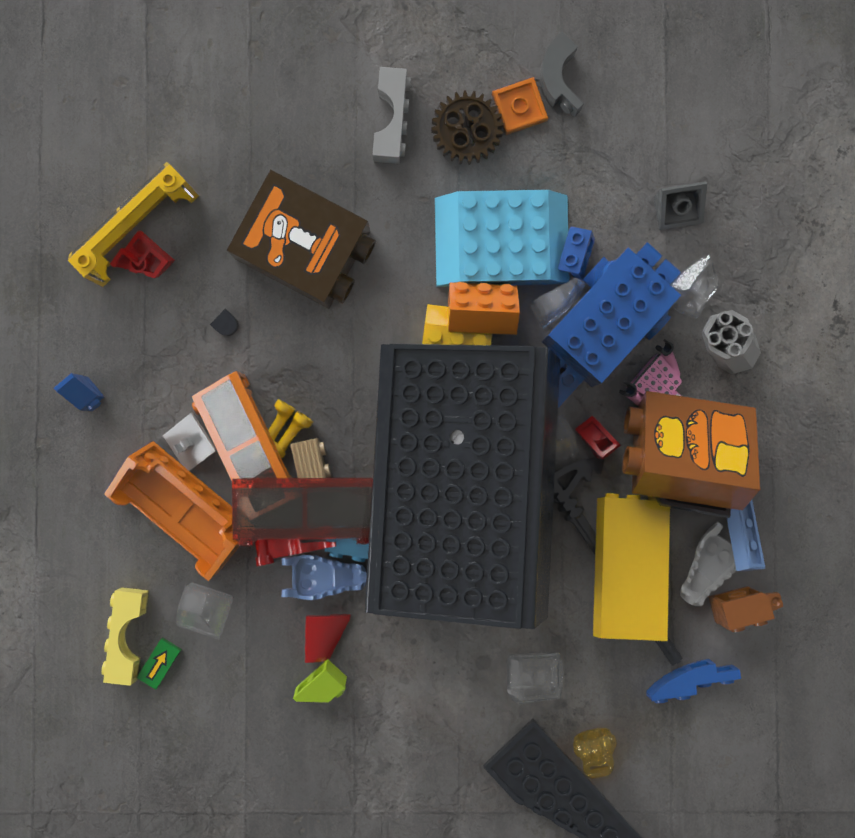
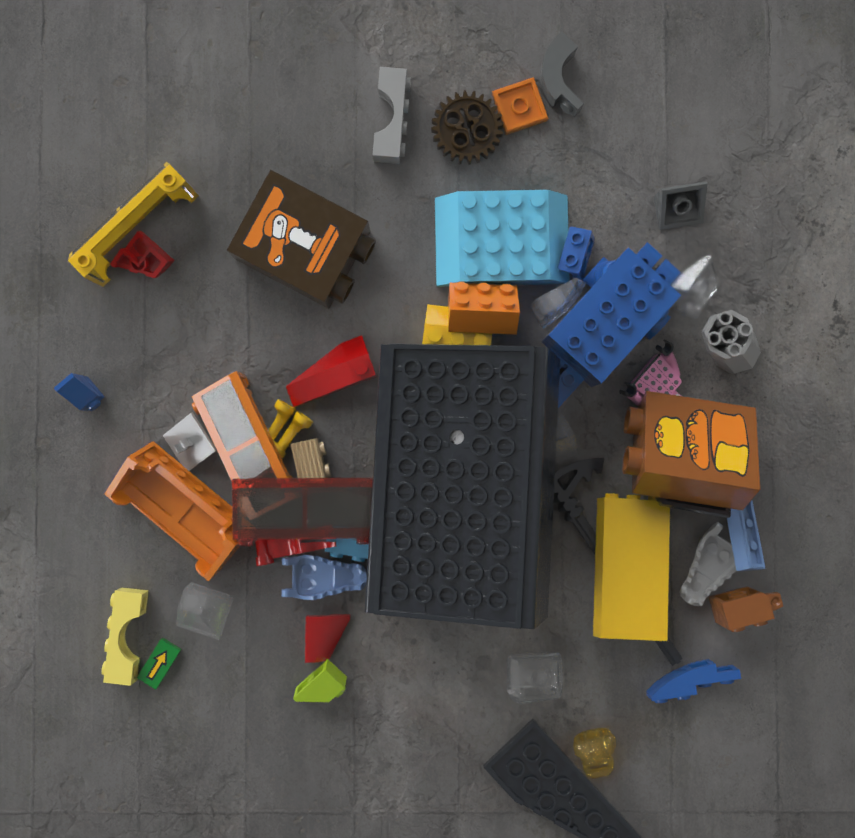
black tile [210,309,238,336] -> none
red slope [575,416,621,460] -> none
none -> red wedge [286,335,377,407]

